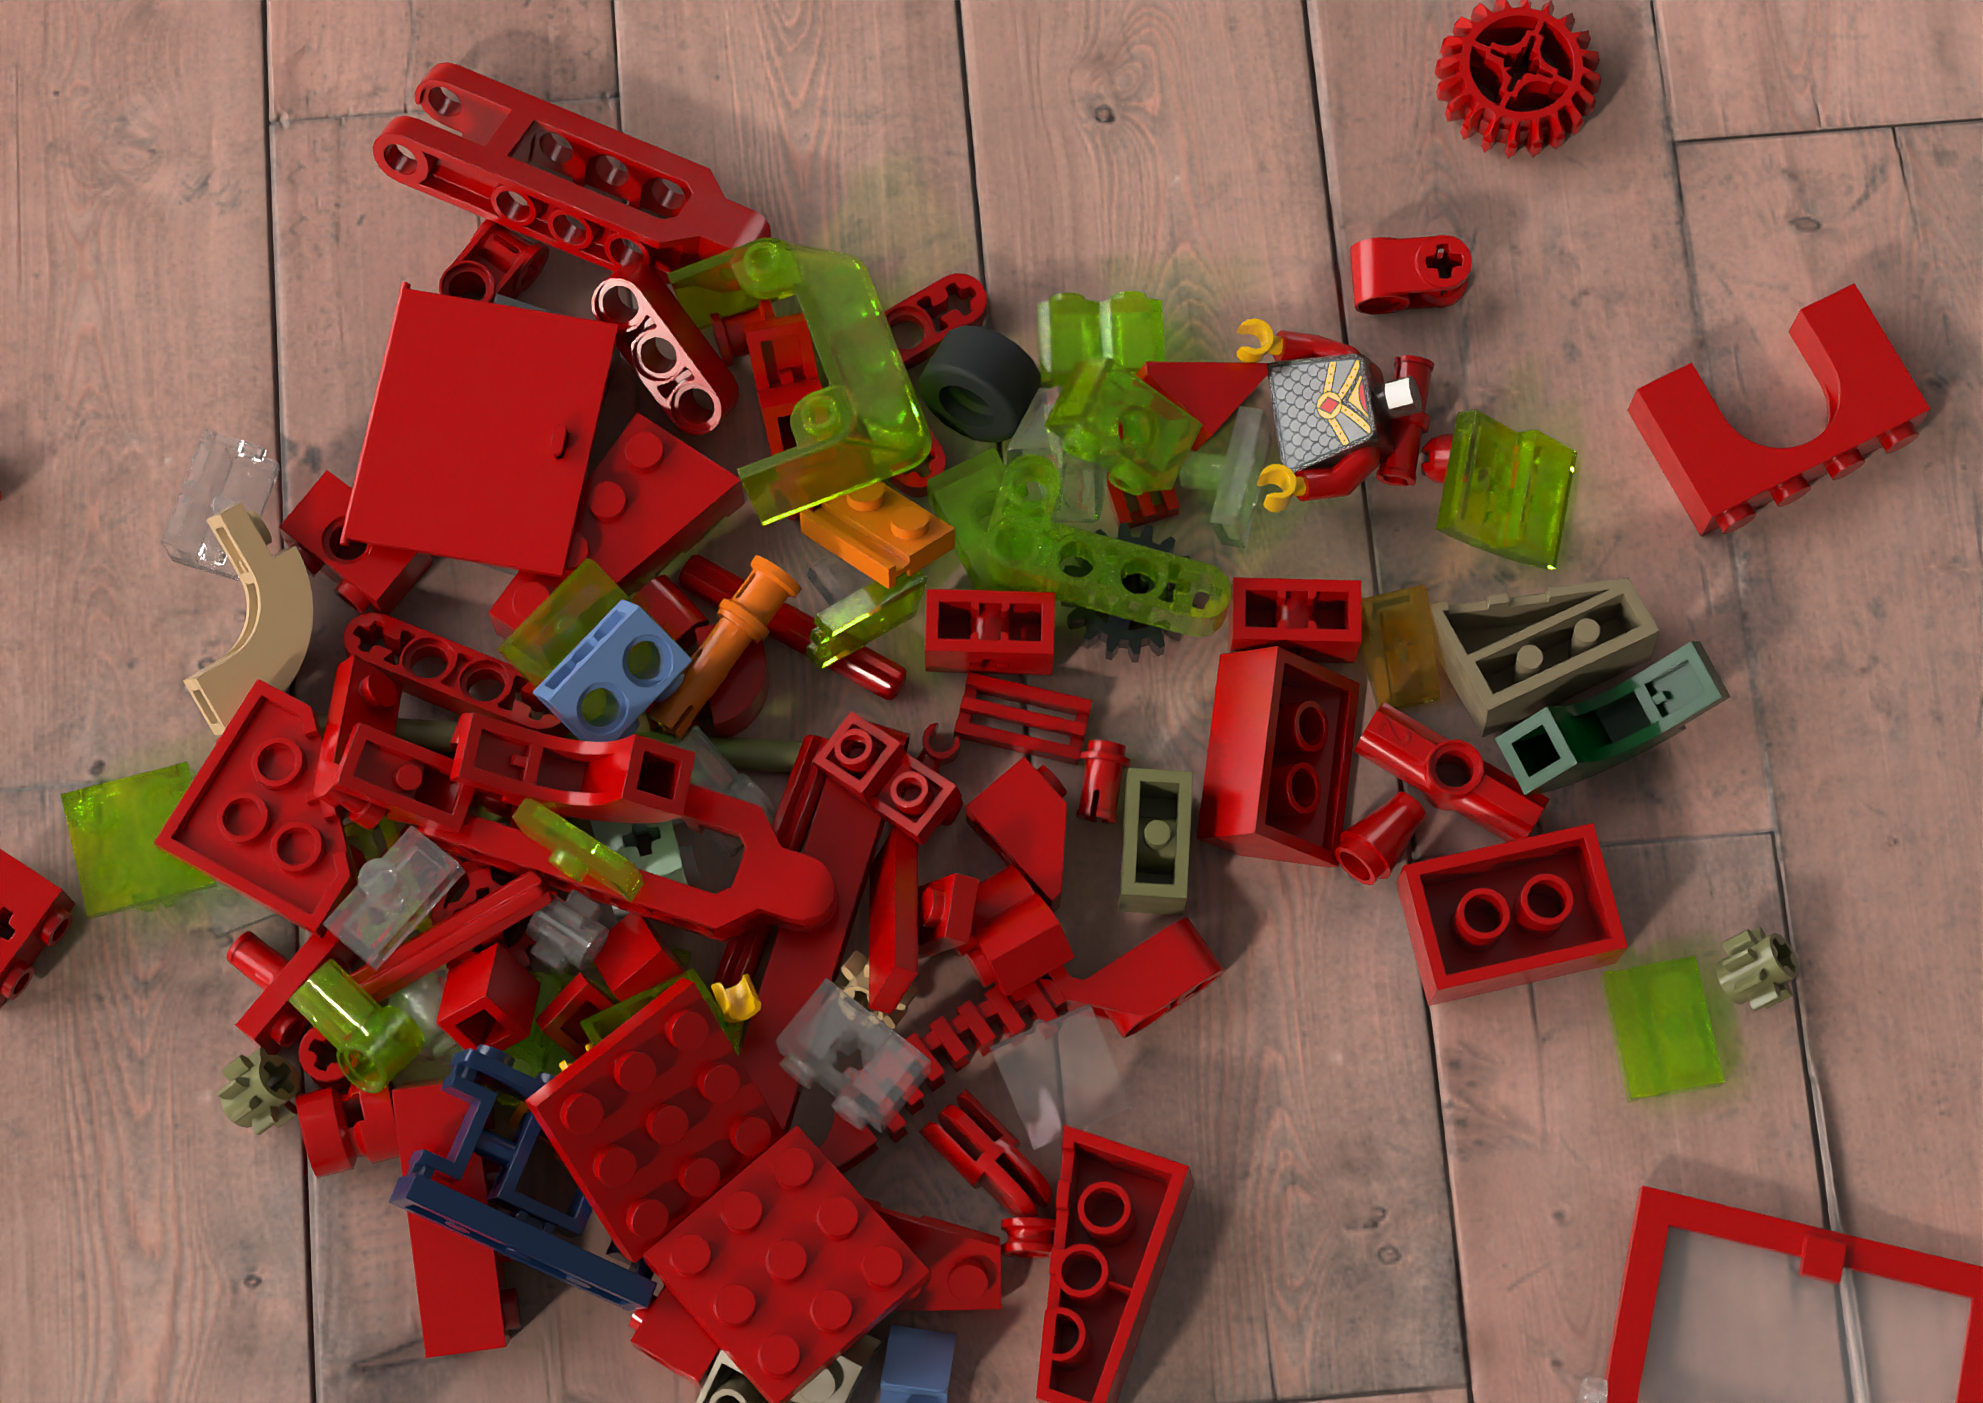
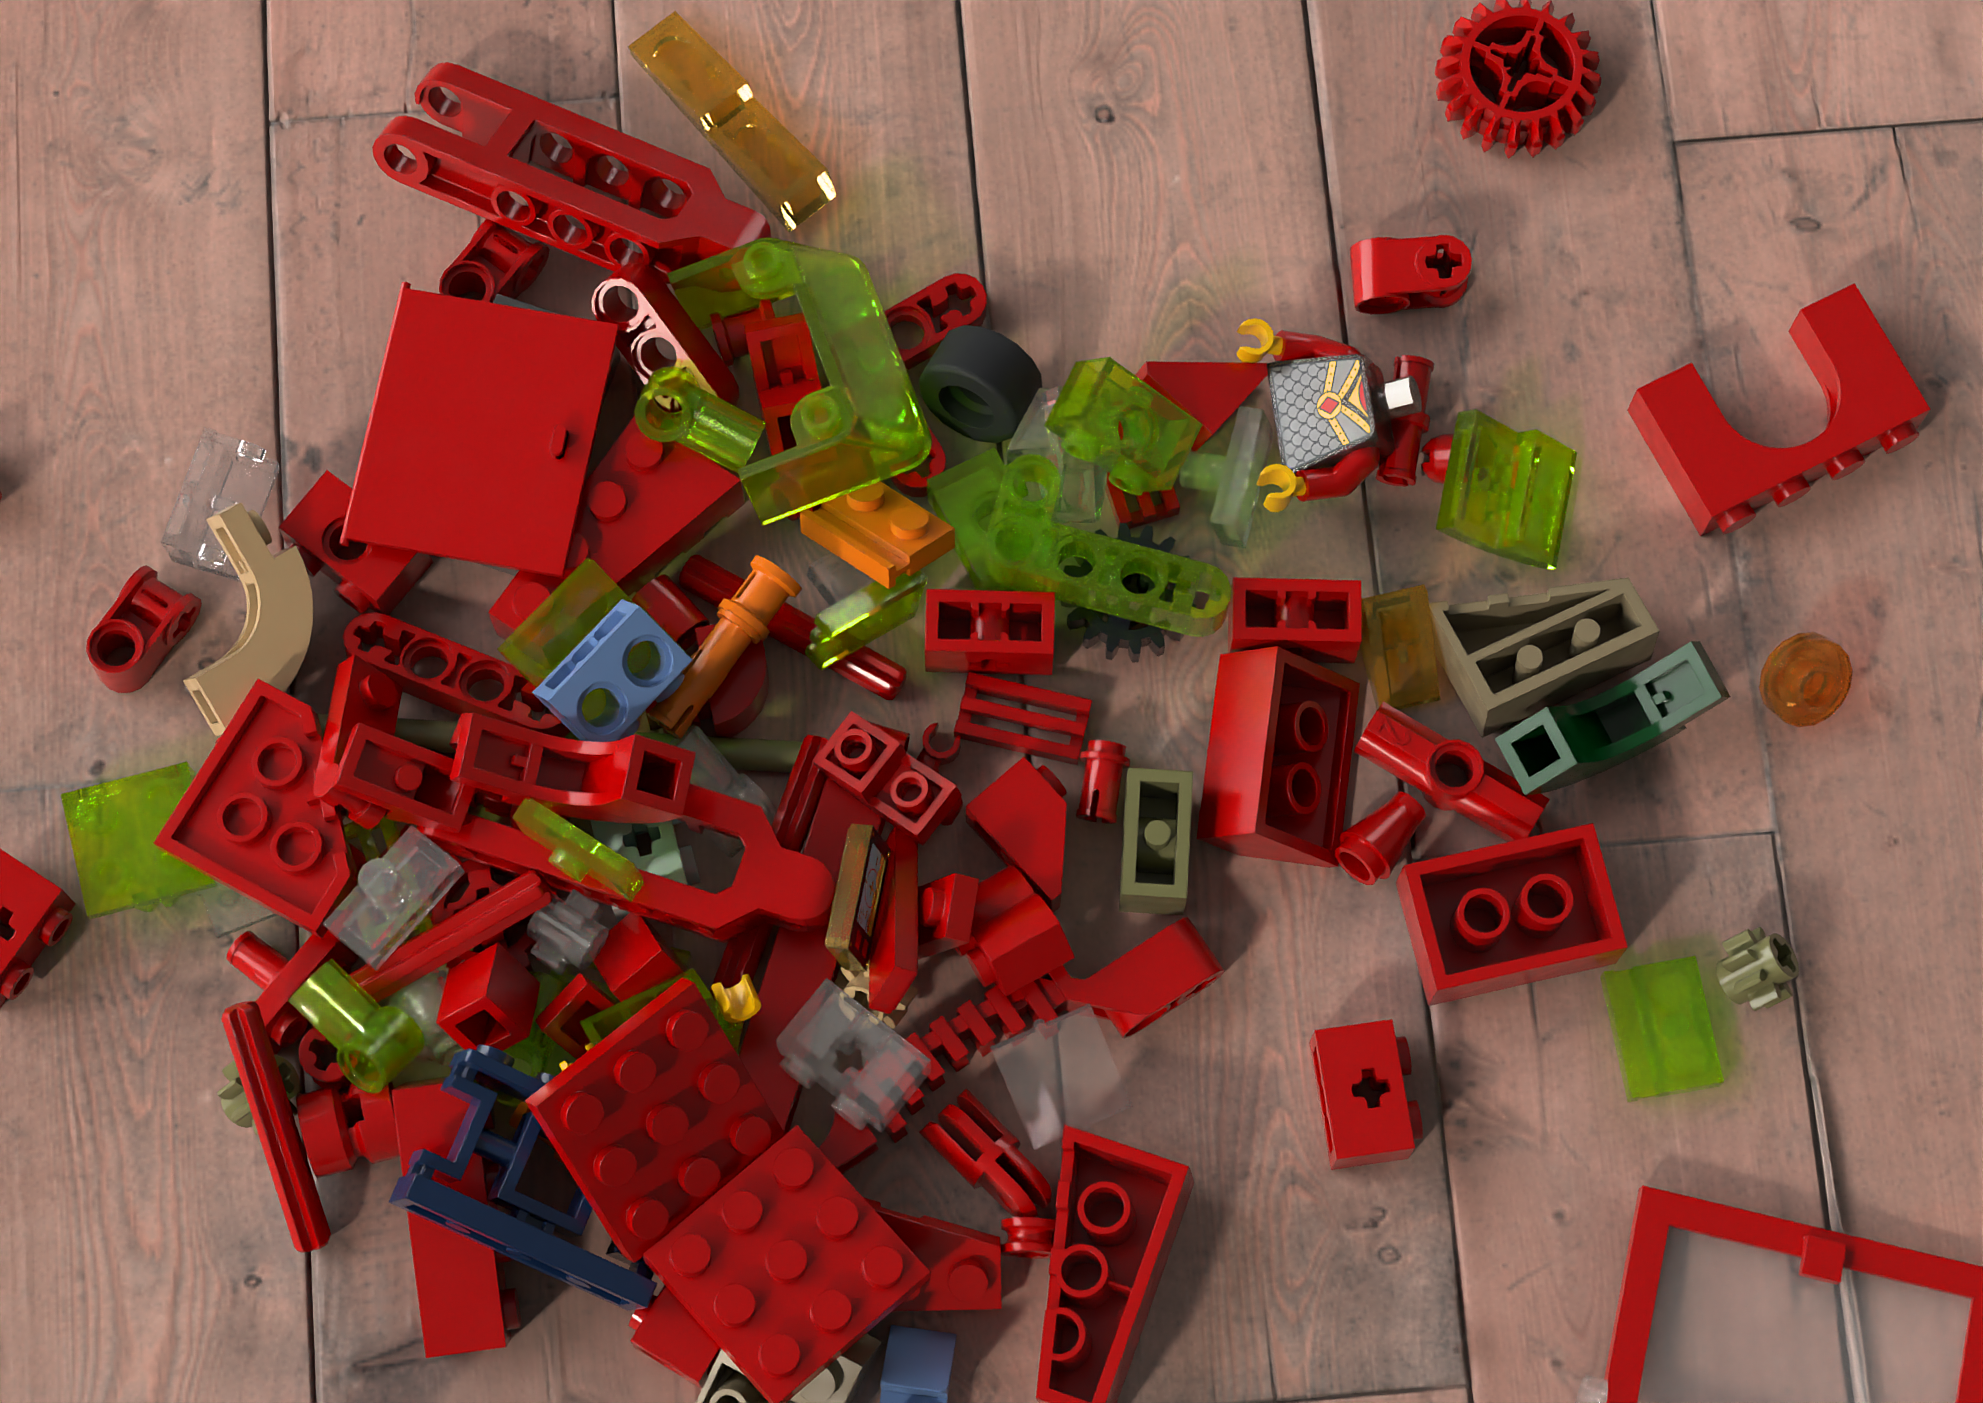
clear neon green brick [1035,291,1165,392] -> none
none -> red piece [86,565,202,693]
none -> red axle [221,1001,331,1253]
none -> clear yellow slope [628,11,836,233]
none -> clear neon green piece [634,366,766,474]
none -> clear yellow tile [825,824,891,972]
none -> red brick [1309,1019,1423,1170]
none -> clear orange plate [1759,632,1853,727]

